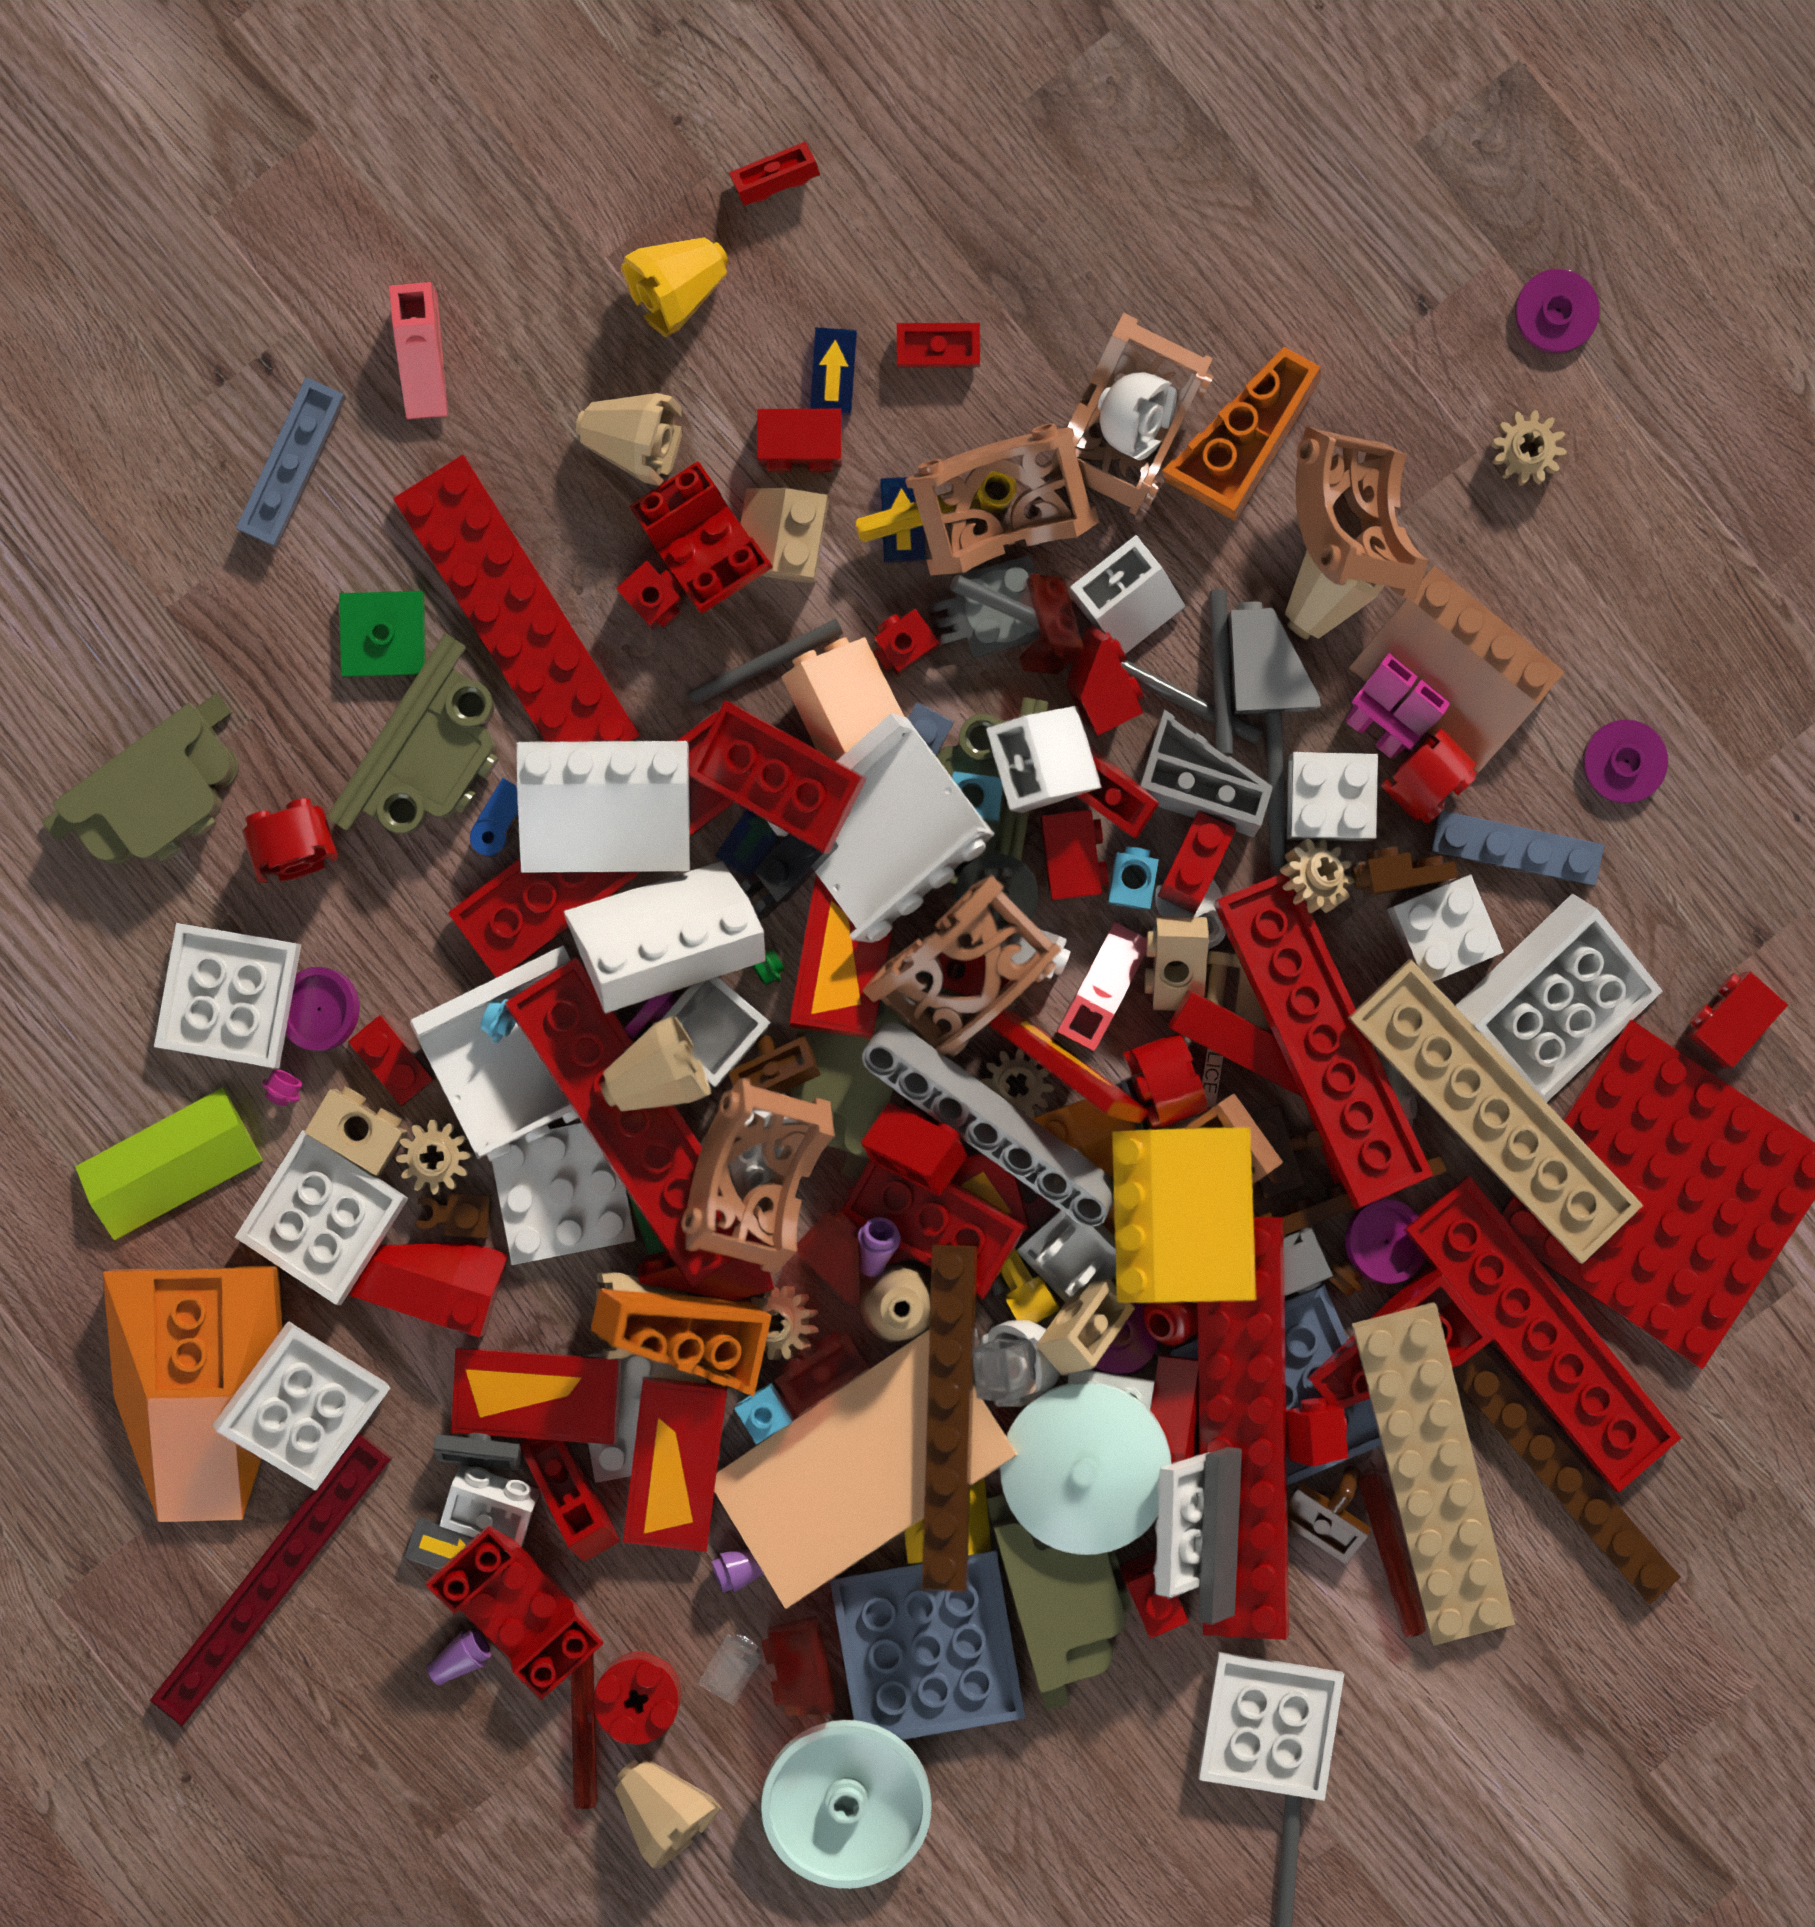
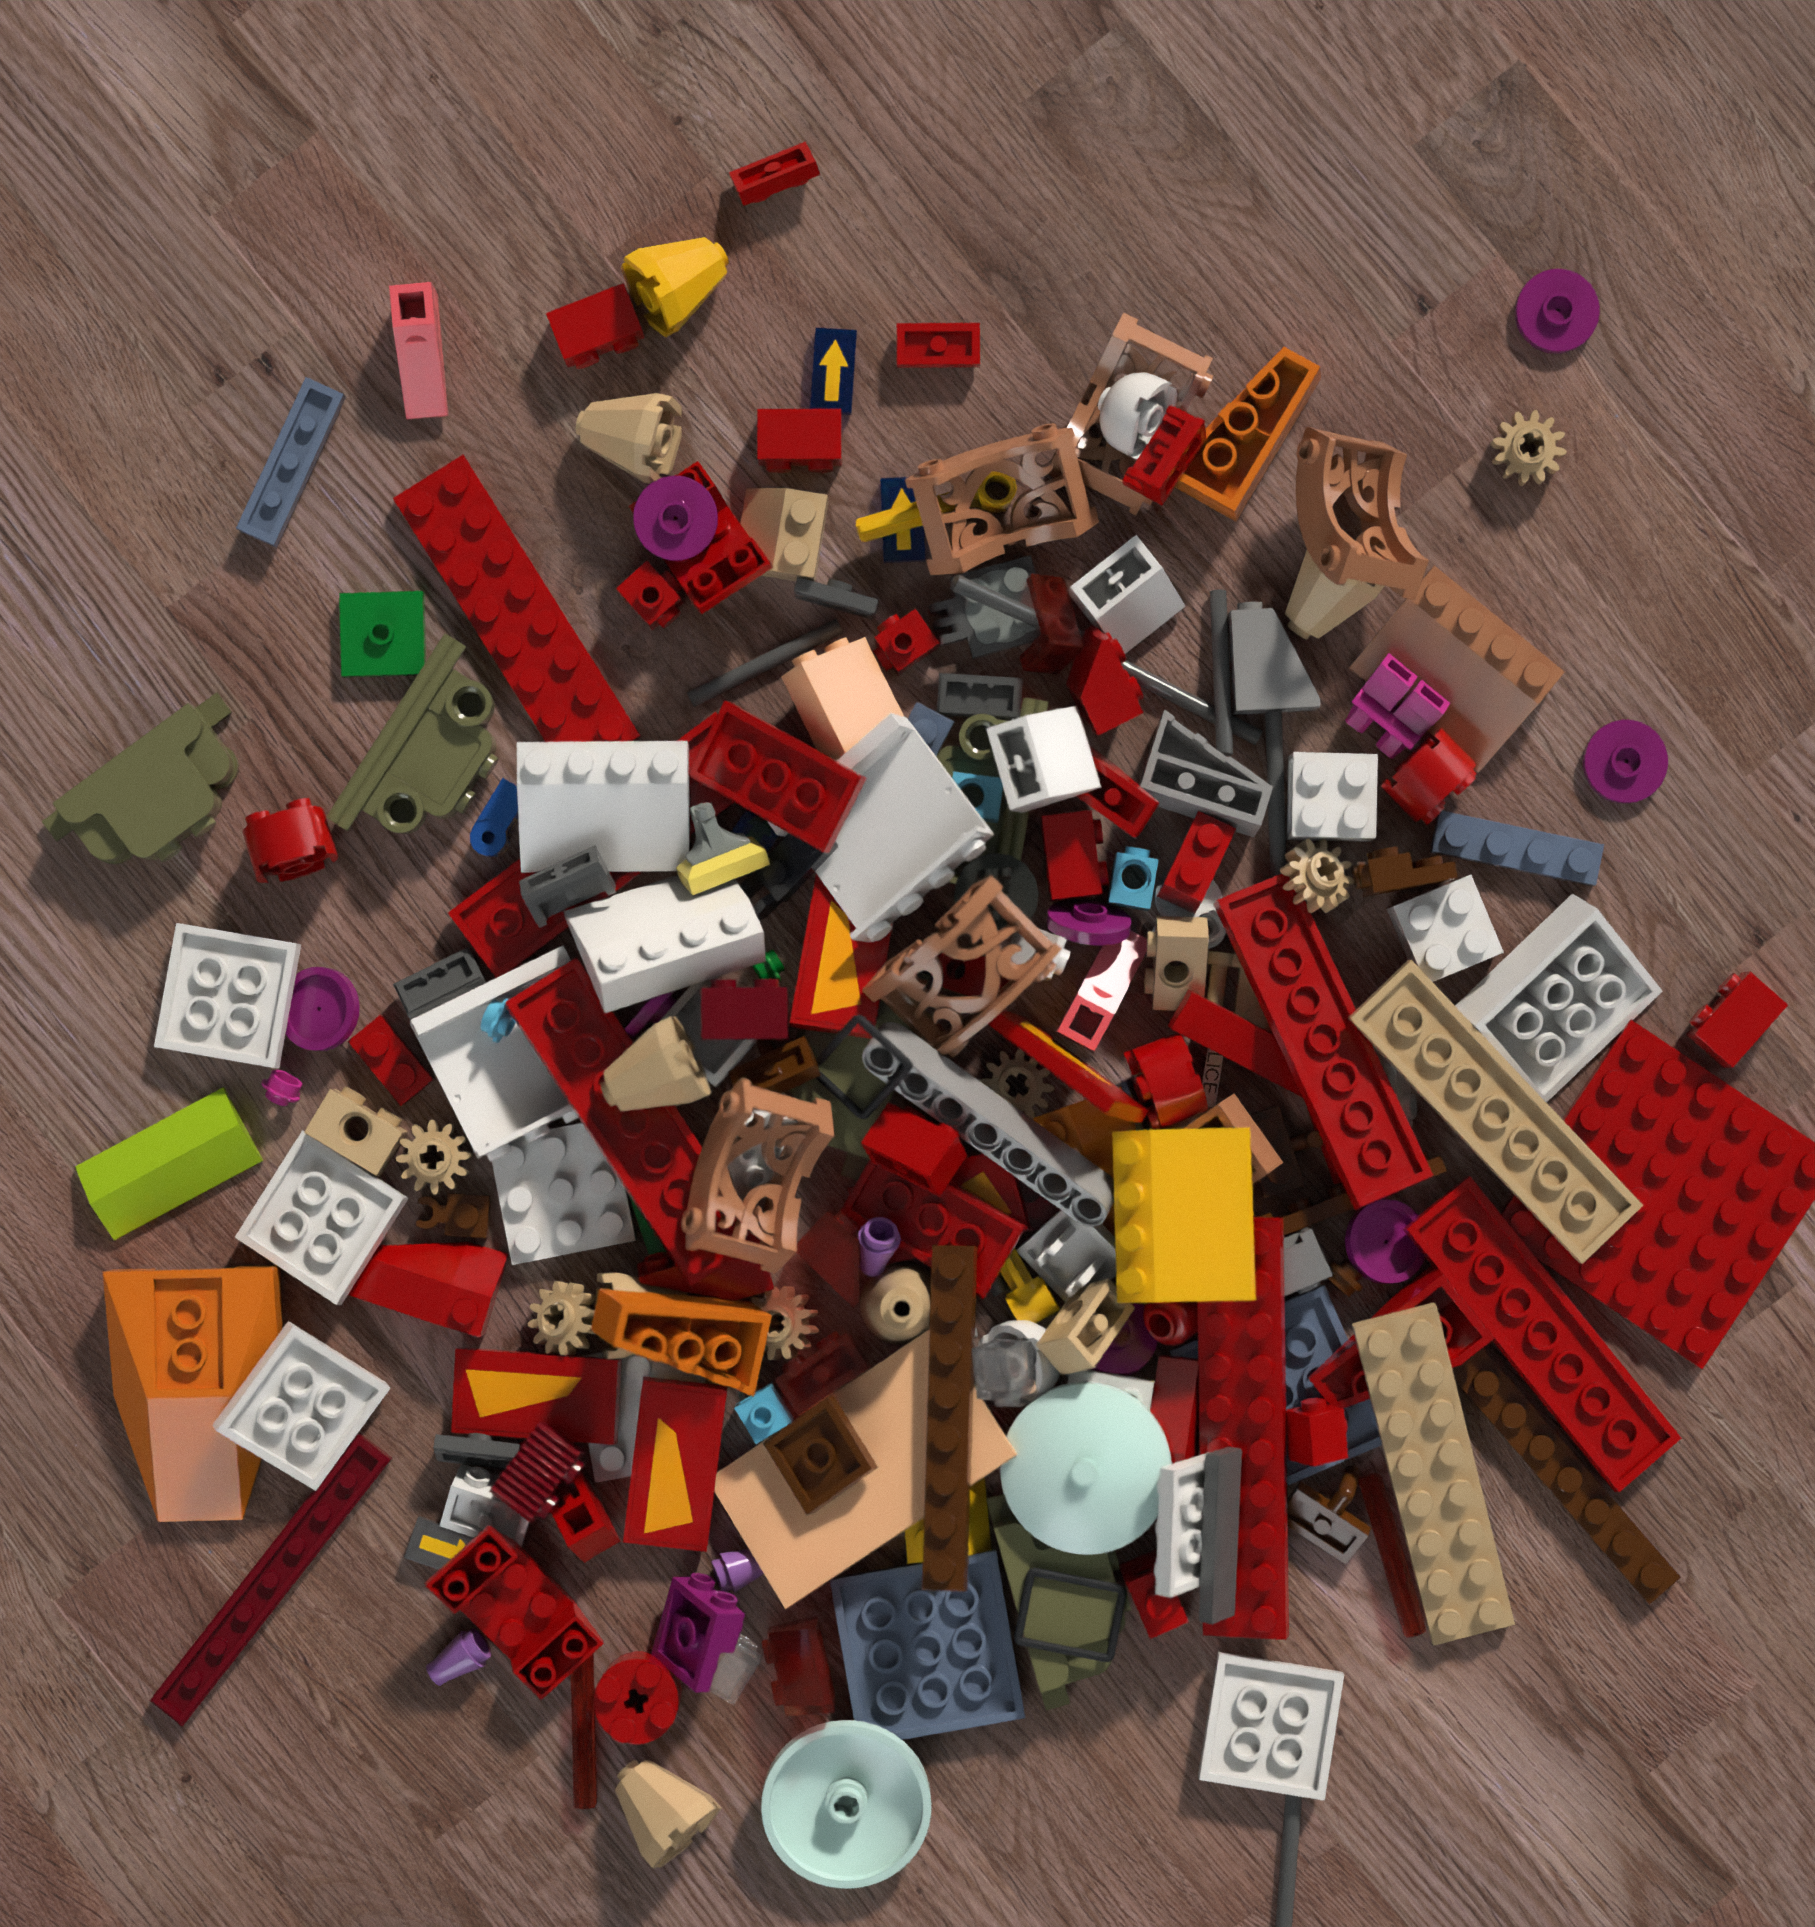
none -> dark grey plate [393,947,486,1020]
none -> dark red brick [489,1422,585,1522]
none -> dark grey hinge [519,845,616,928]
none -> tan gear [528,1281,596,1356]
none -> red brick [546,283,645,369]
none -> magenta piece [633,476,718,561]
none -> magenta plate [651,1573,745,1693]
none -> piece [676,802,770,895]
none -> dark red brick [701,979,789,1040]
none -> reddish brown plate [763,1396,878,1515]
none -> dark grey plate [794,577,879,620]
none -> black piece [816,1015,913,1119]
none -> dark grey plate [937,673,1023,721]
none -> black piece [1014,1568,1127,1662]
none -> magenta piece [1046,900,1131,945]
none -> red hinge [1122,406,1206,506]

